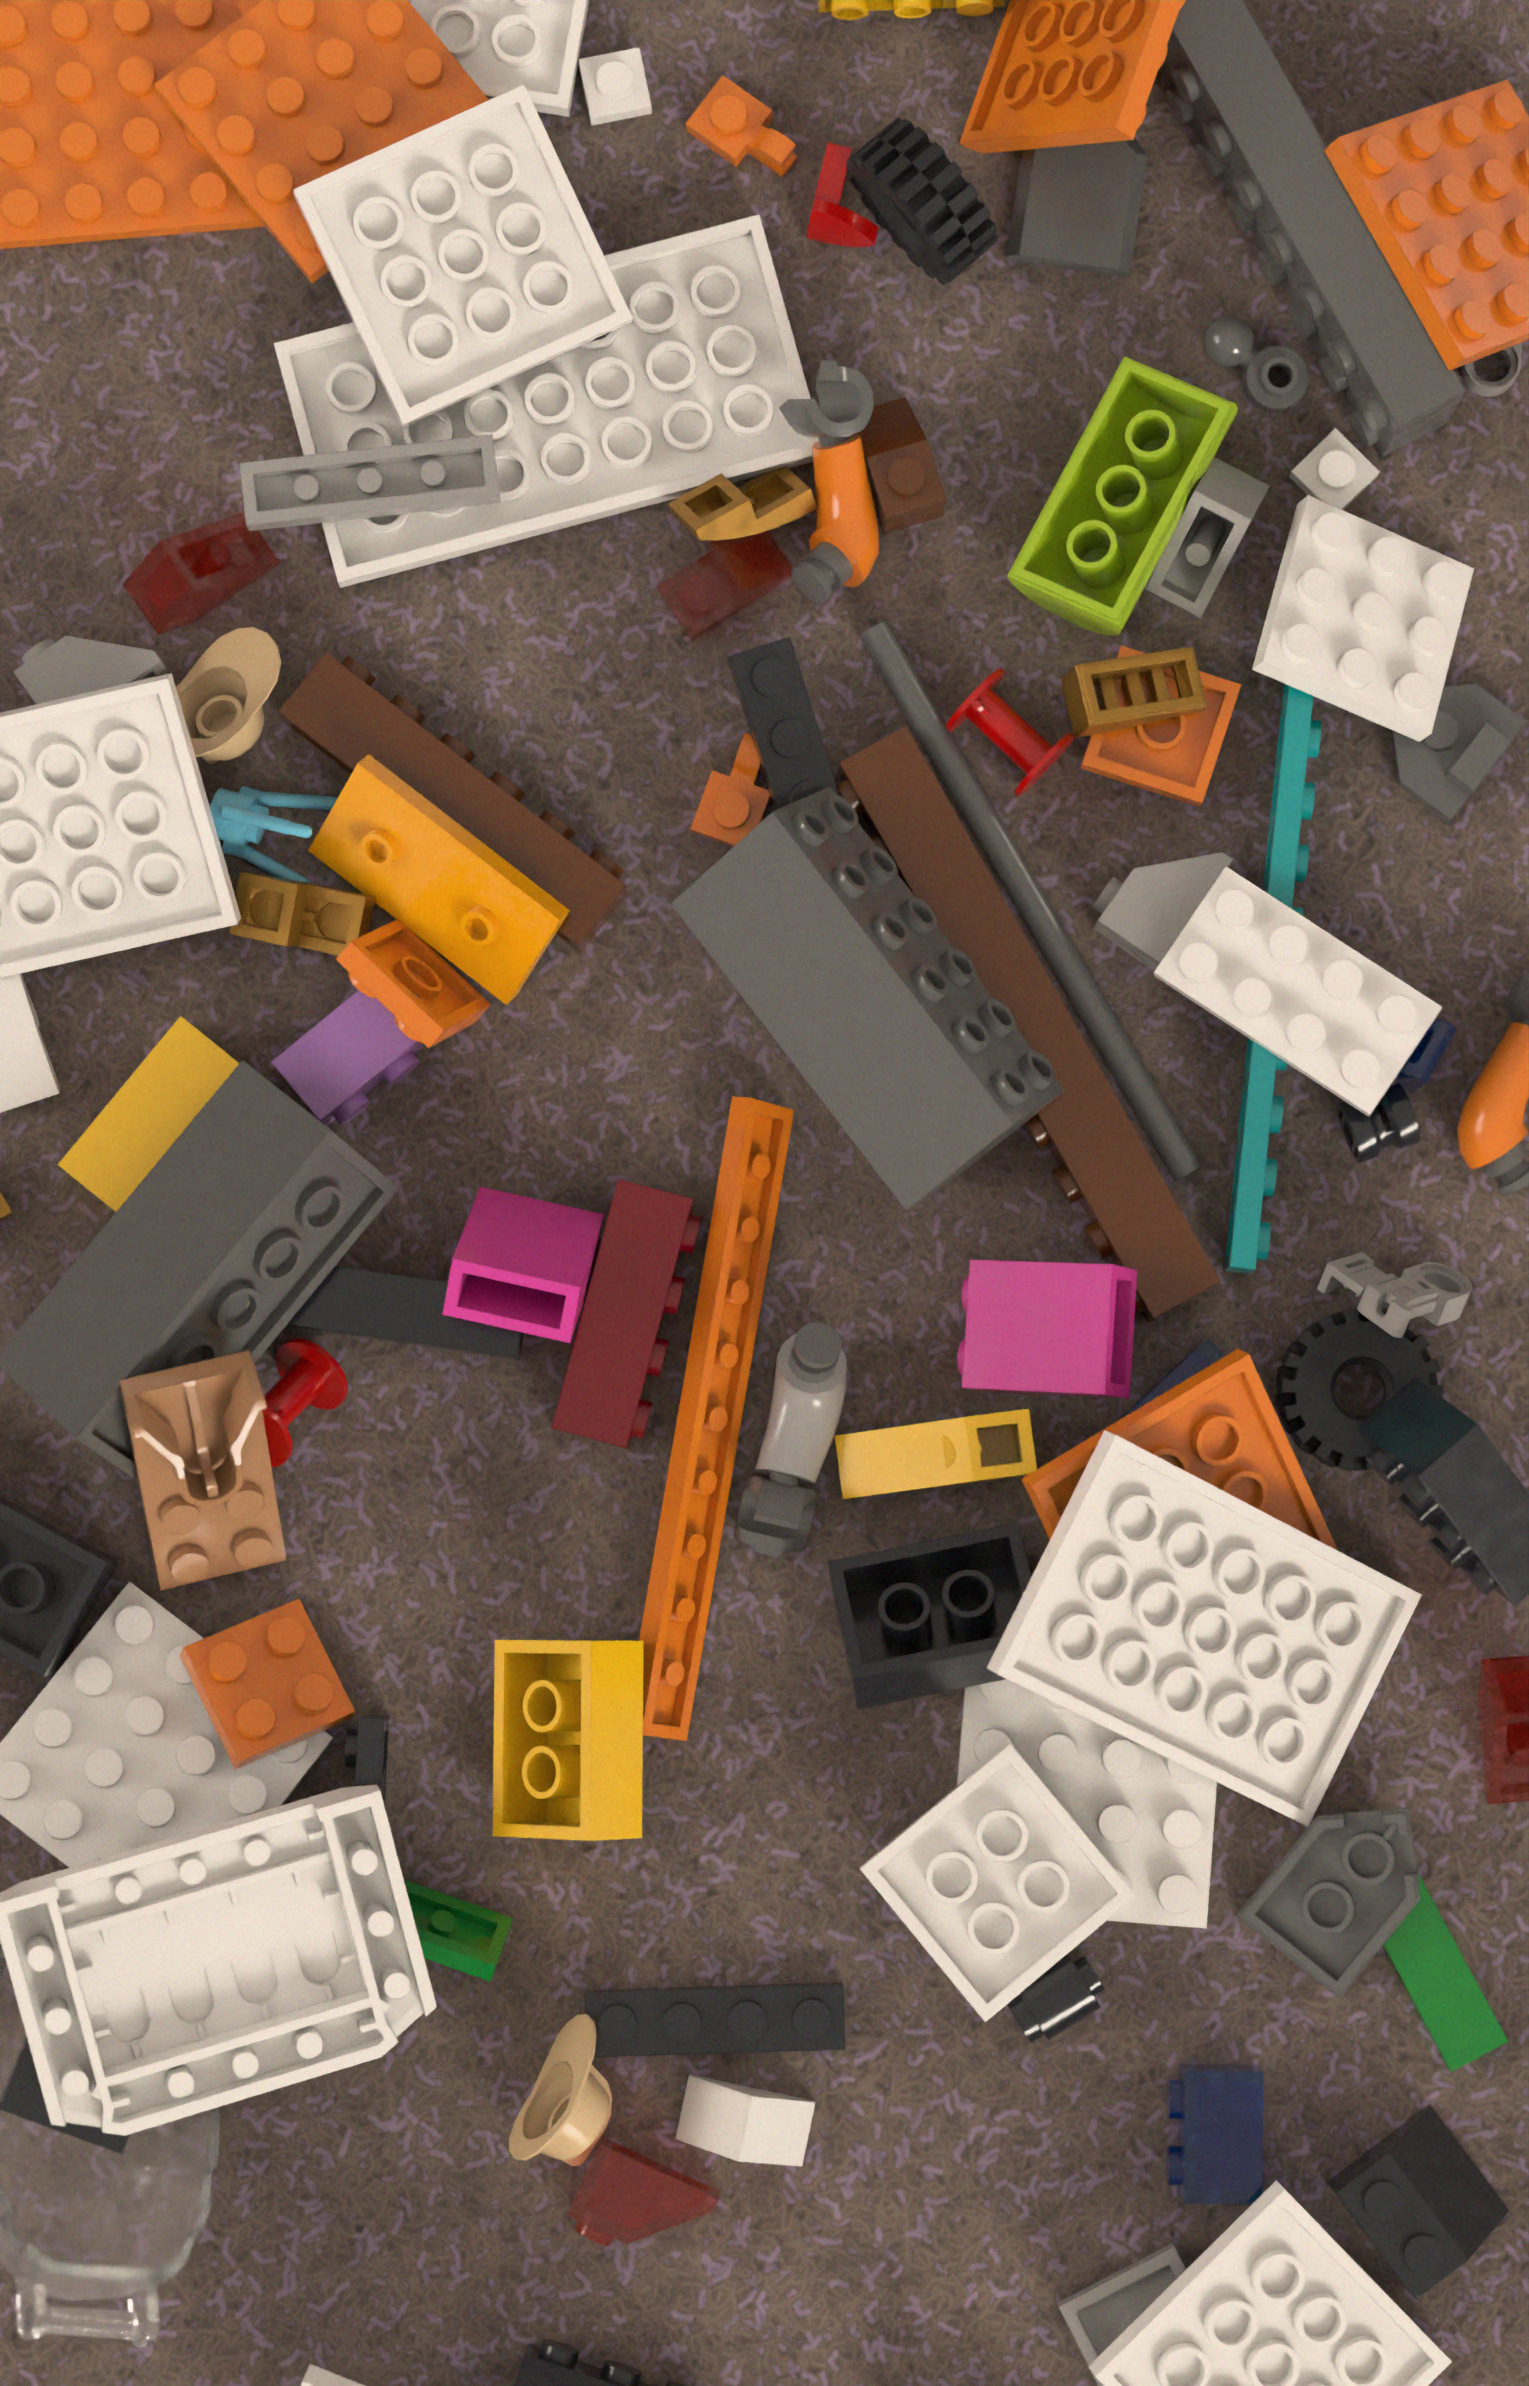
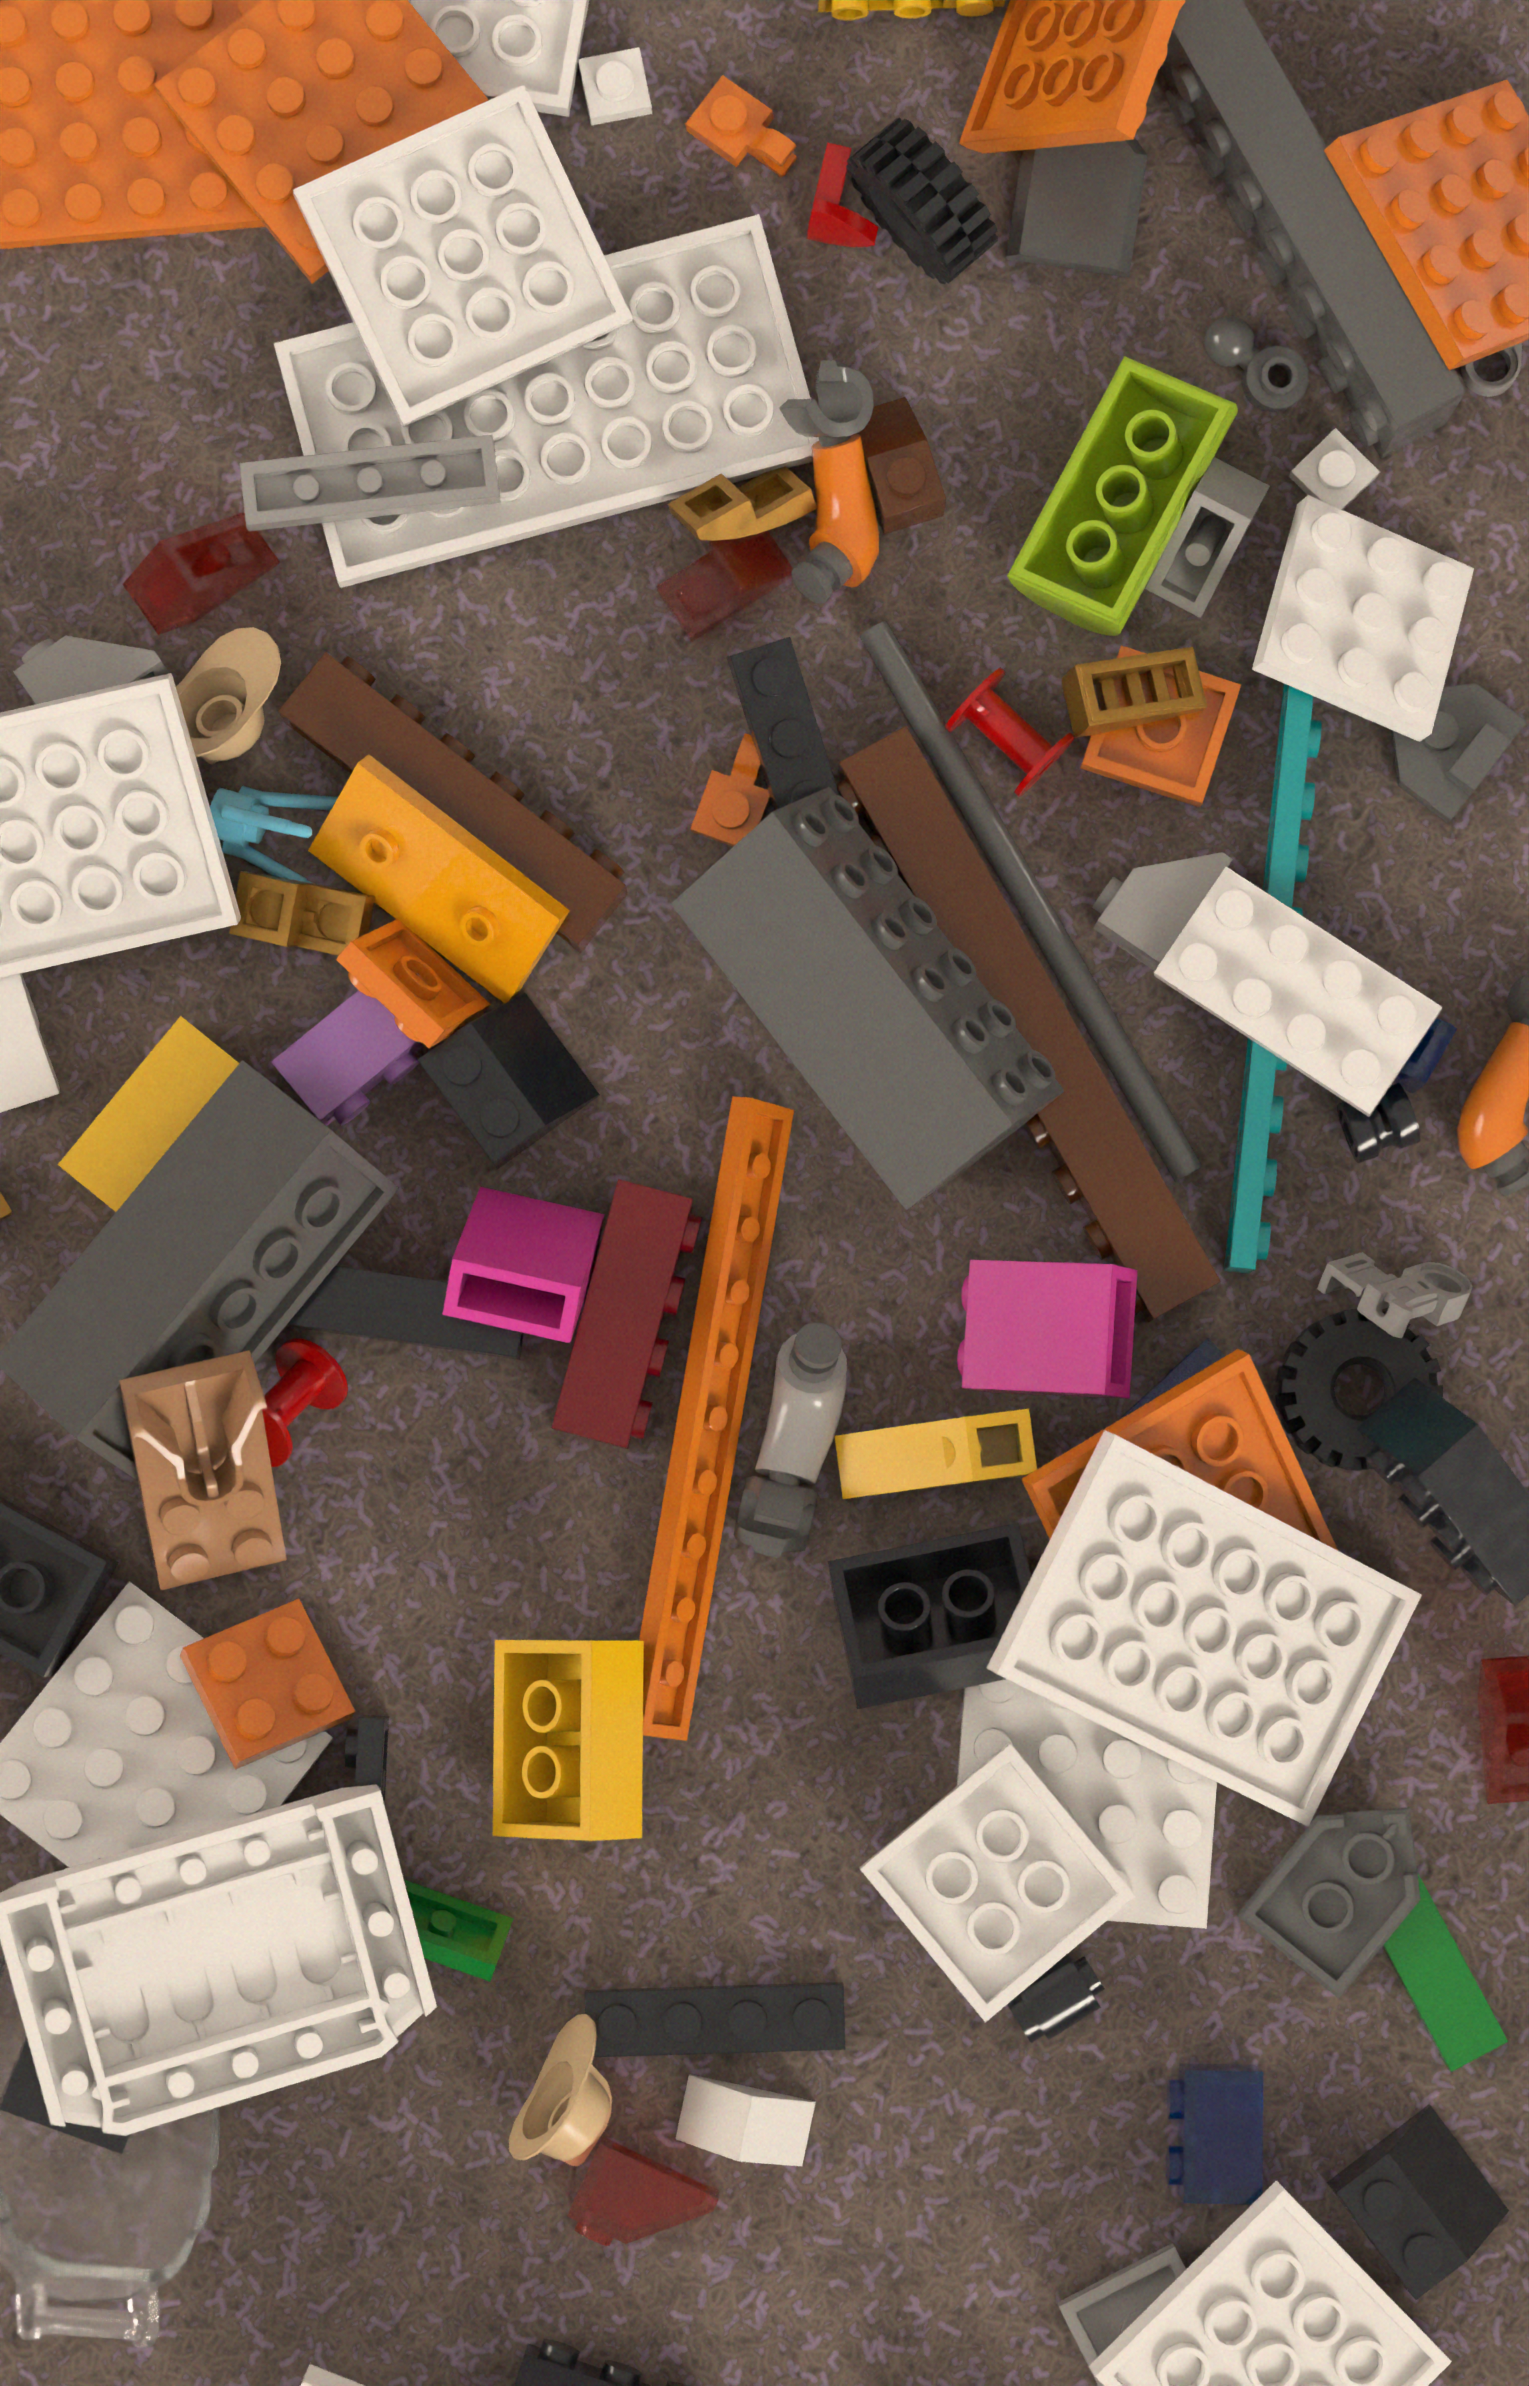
none -> black slope [418,993,600,1170]

